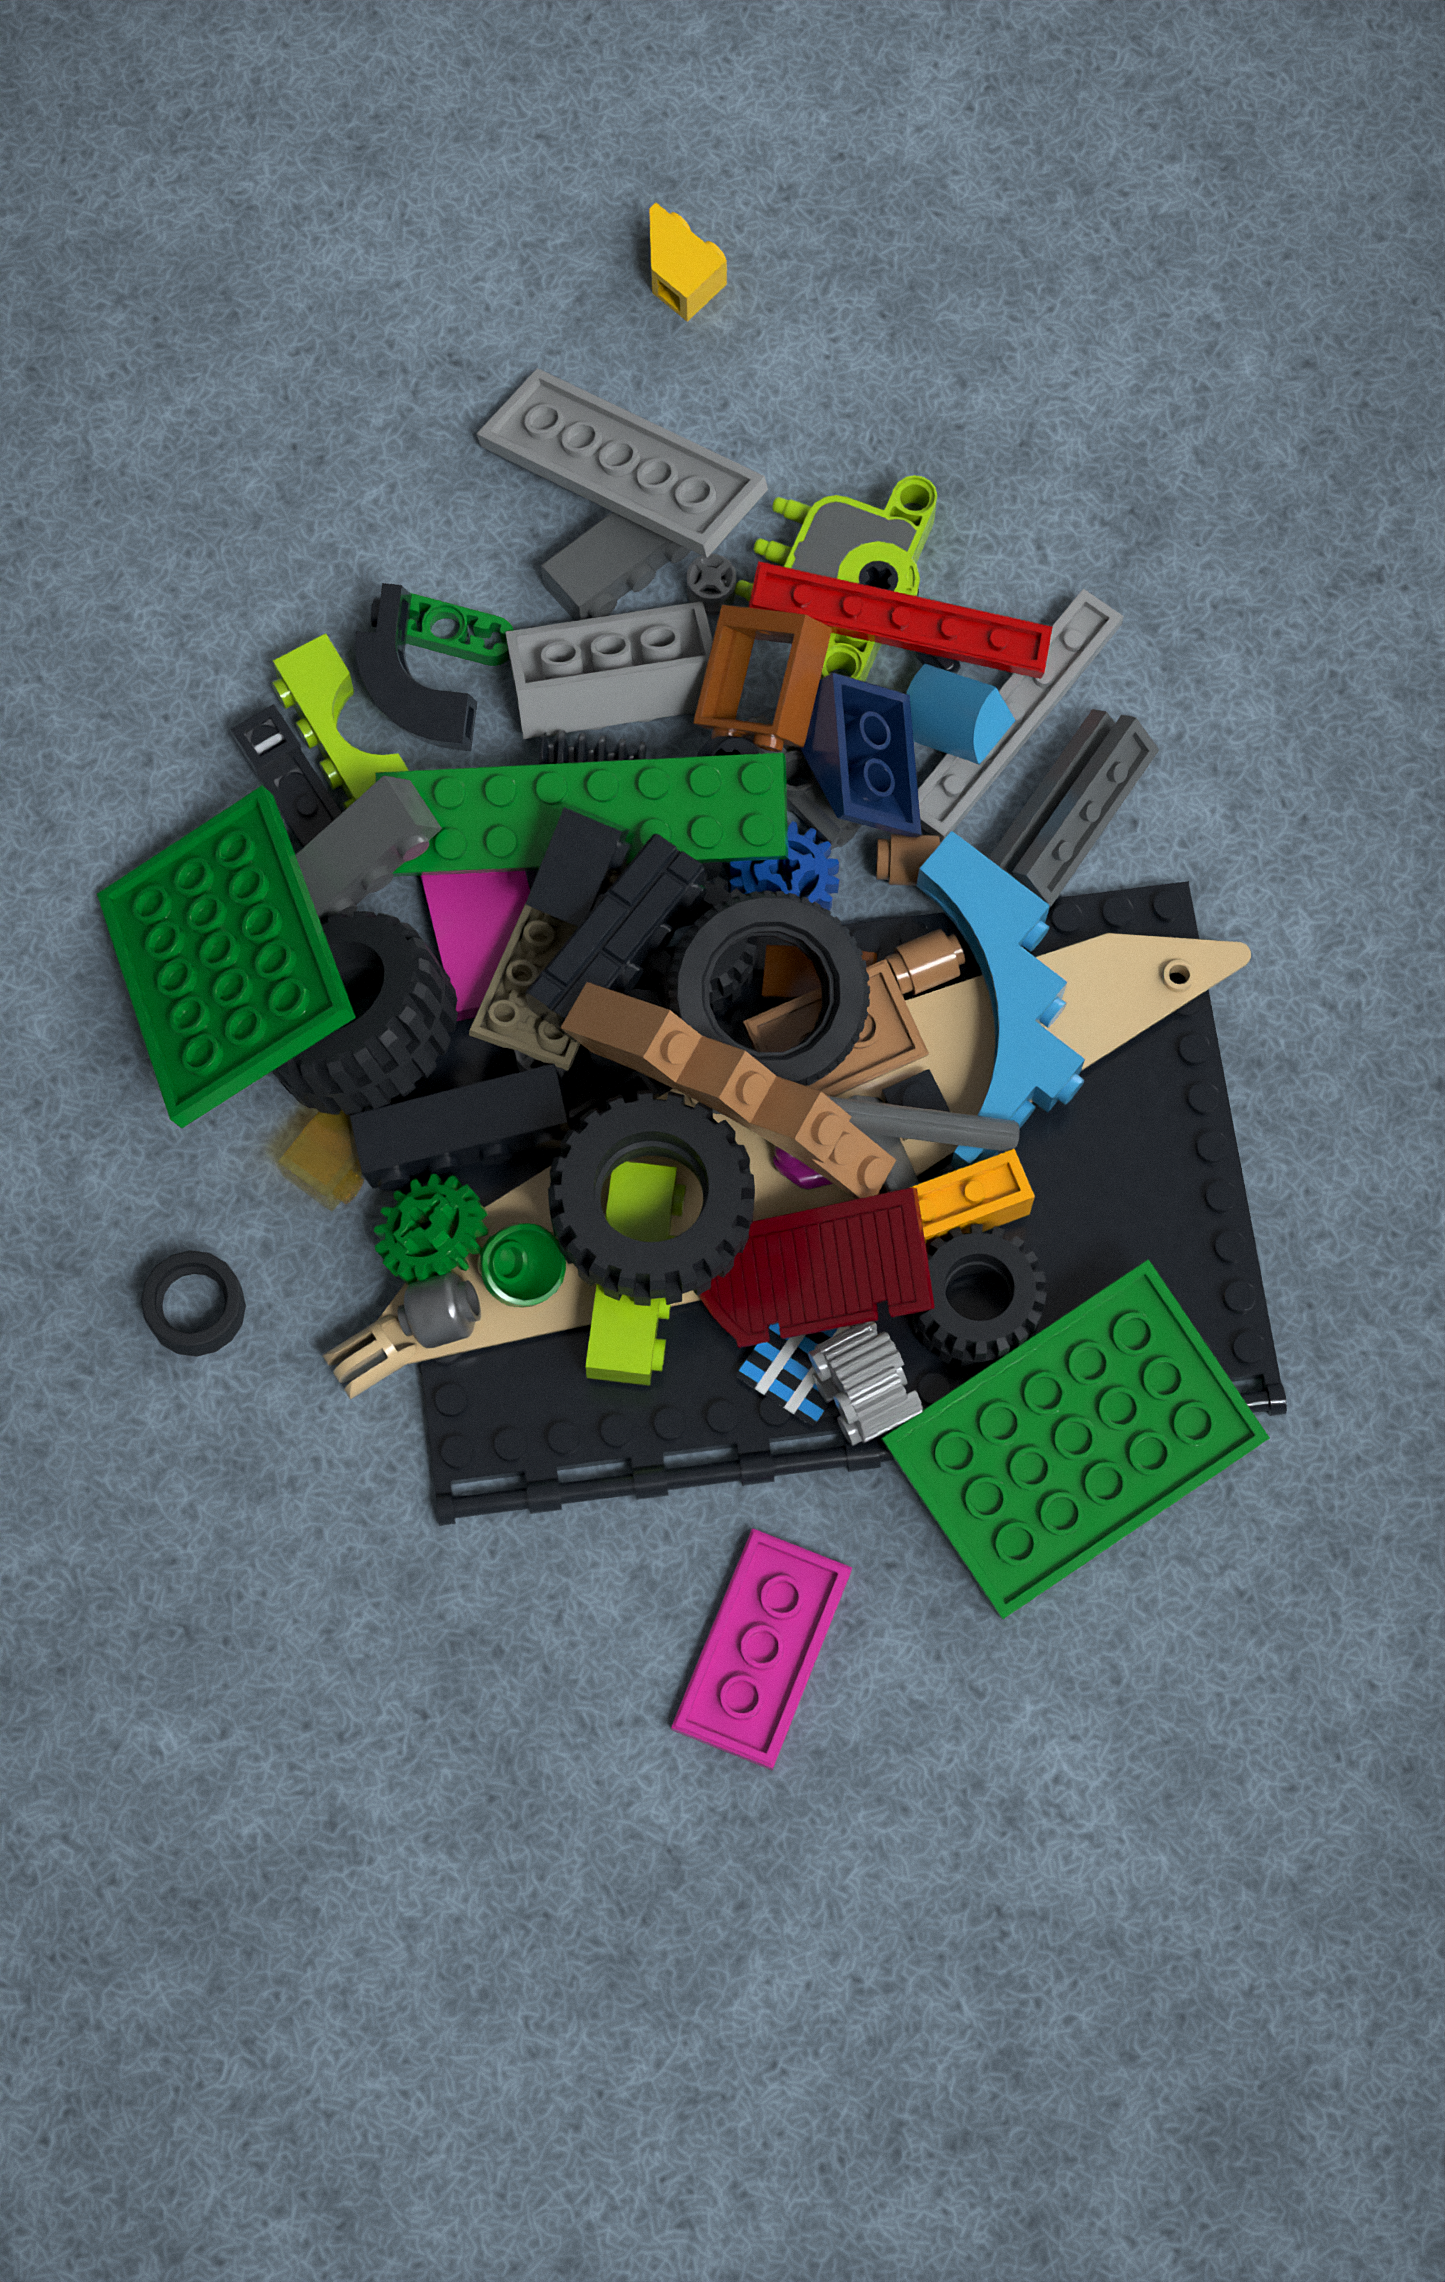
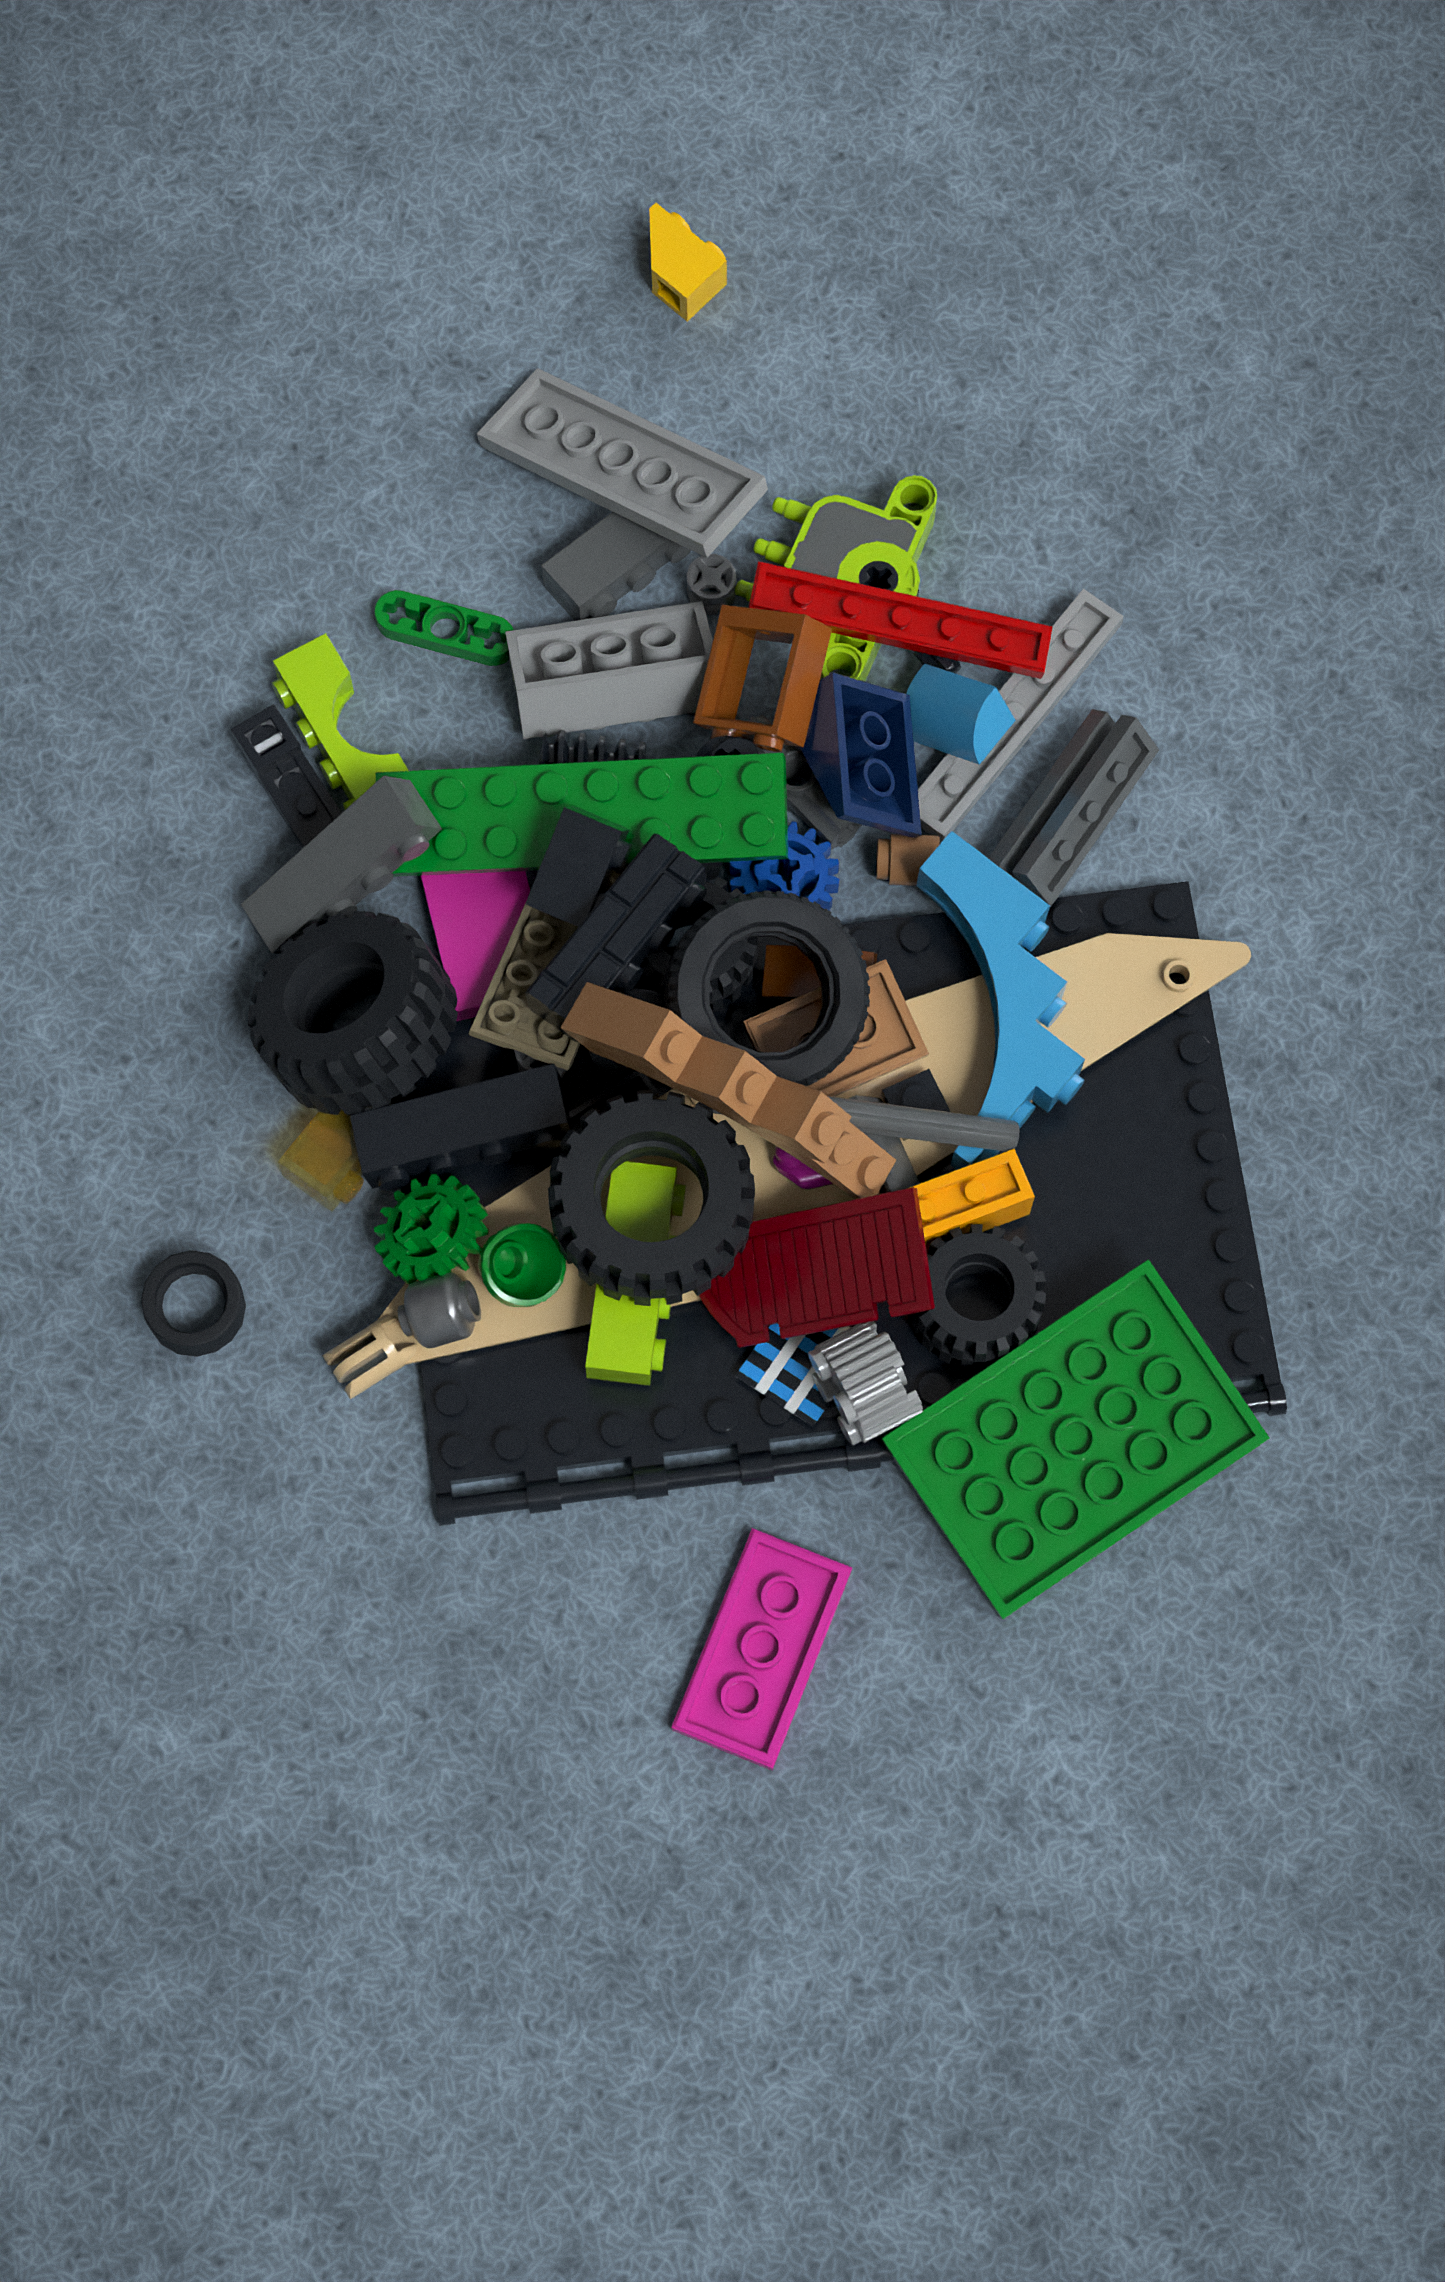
green plate [97,785,356,1129] -> none
black arch [355,583,477,751] -> none
medium nougat brick [884,929,965,995] -> none

